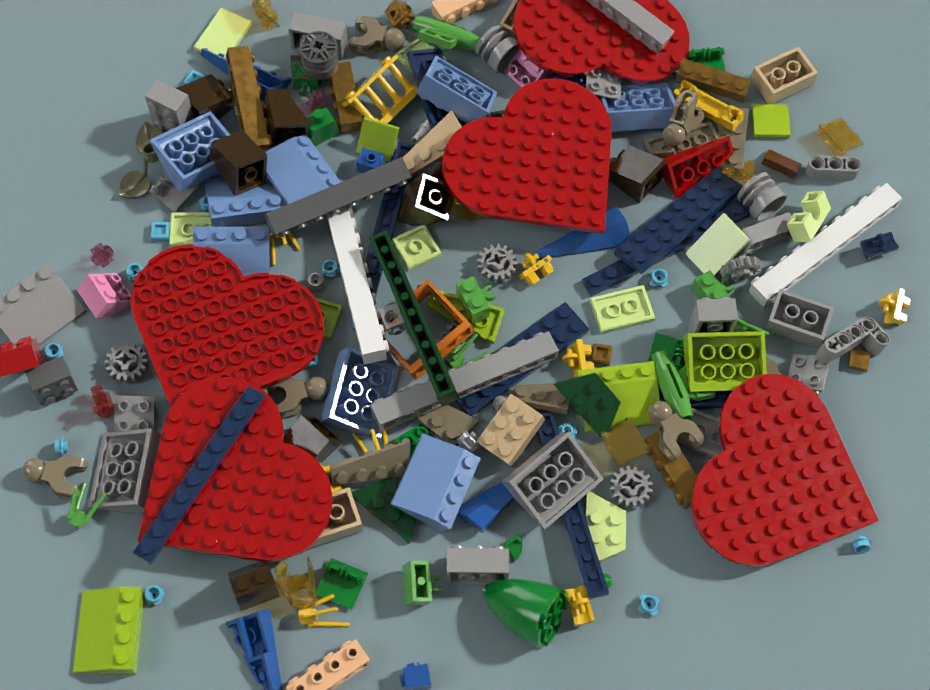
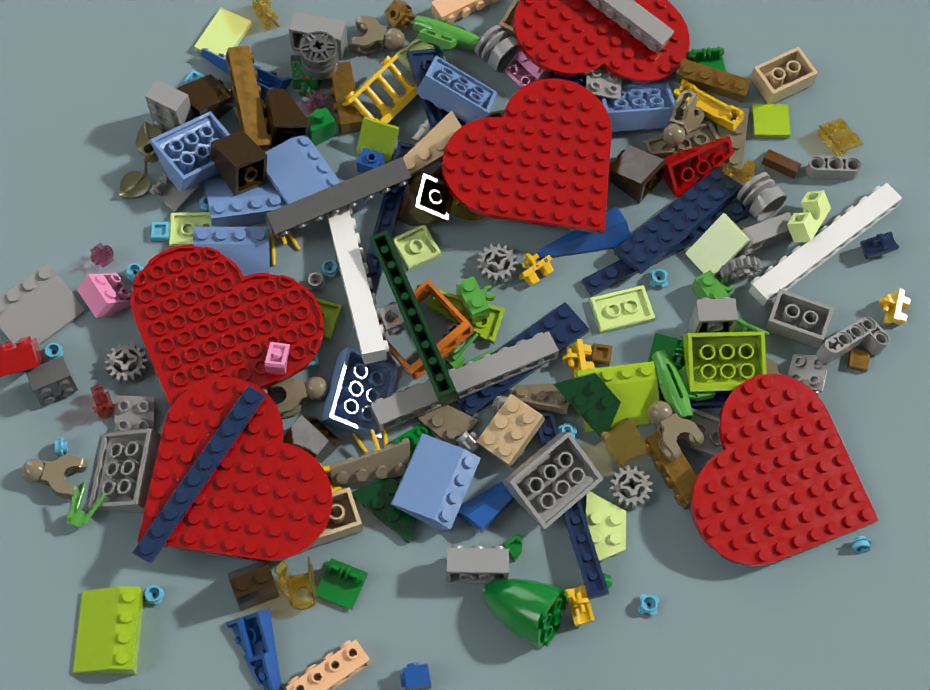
yellow plant [298,594,350,628] -> none
bright green brick [402,560,442,606] -> none
none -> bright pink slope [265,342,290,374]

